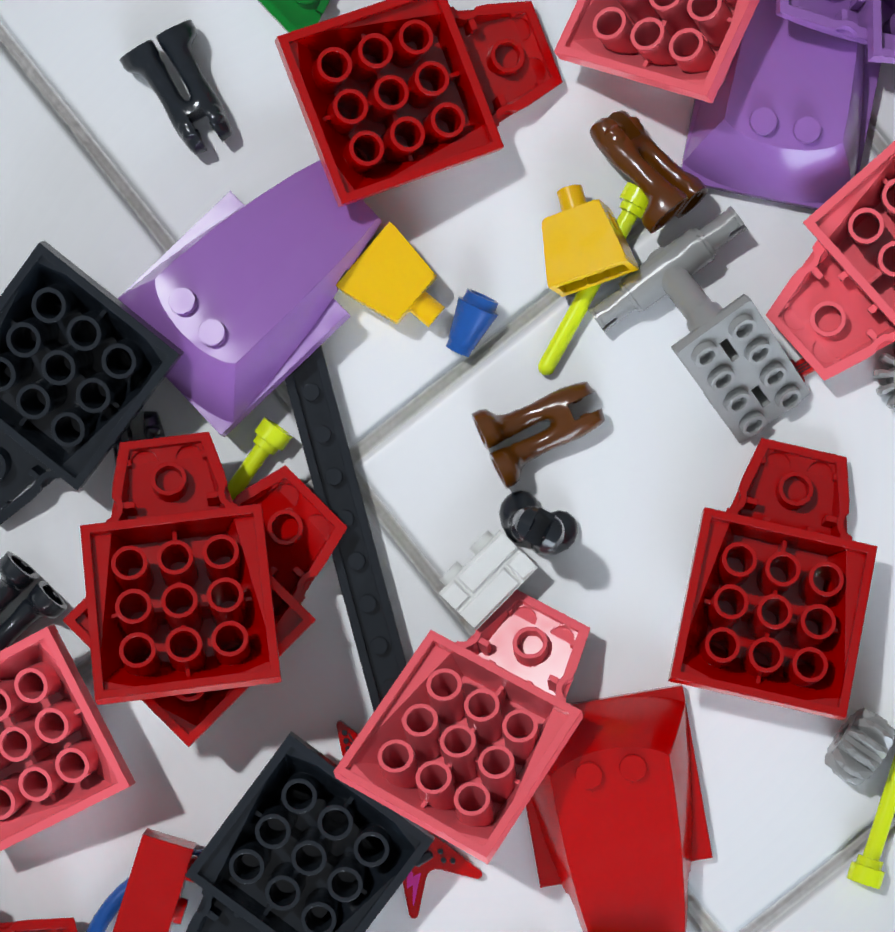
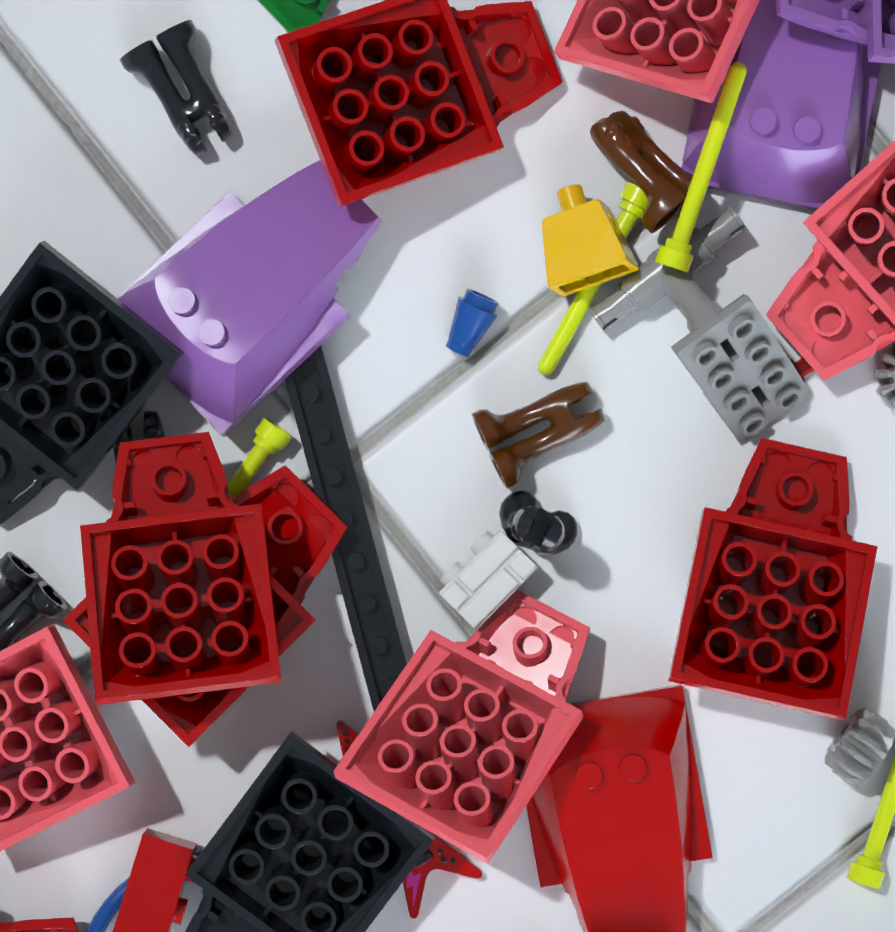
yellow torso [336,221,445,327] -> none
none -> neon yellow piece [654,62,747,273]

